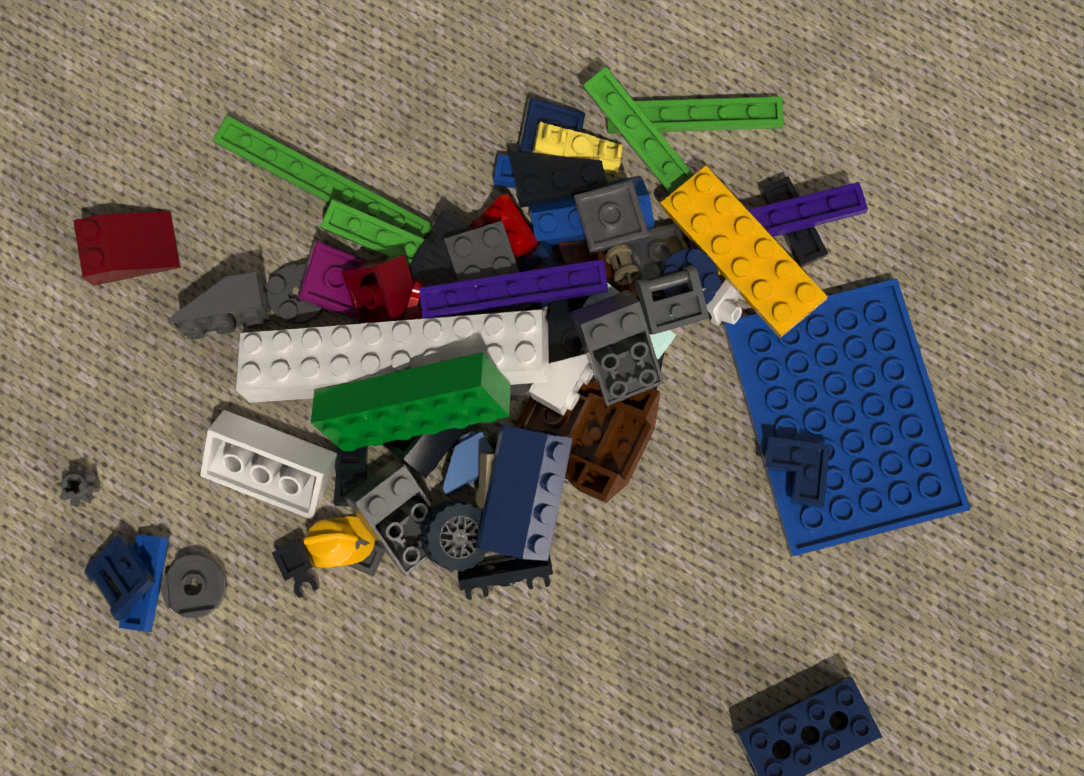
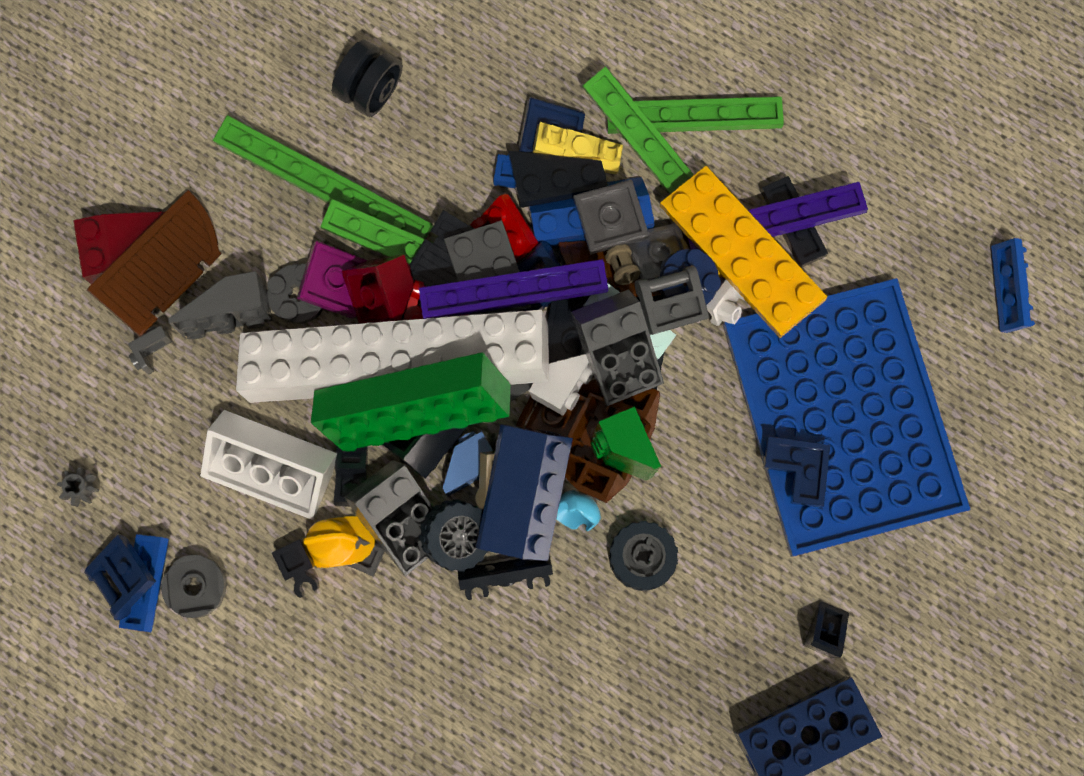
none -> reddish brown piece [86,190,222,337]
none -> dark grey bracket [128,326,173,375]
none -> black wheel [331,39,403,117]
none -> medium azure hair [556,490,601,531]
none -> green slope [590,406,661,480]
none -> black wheel [609,521,679,591]
none -> black slope [803,601,849,658]
none -> blue plate [991,238,1035,333]

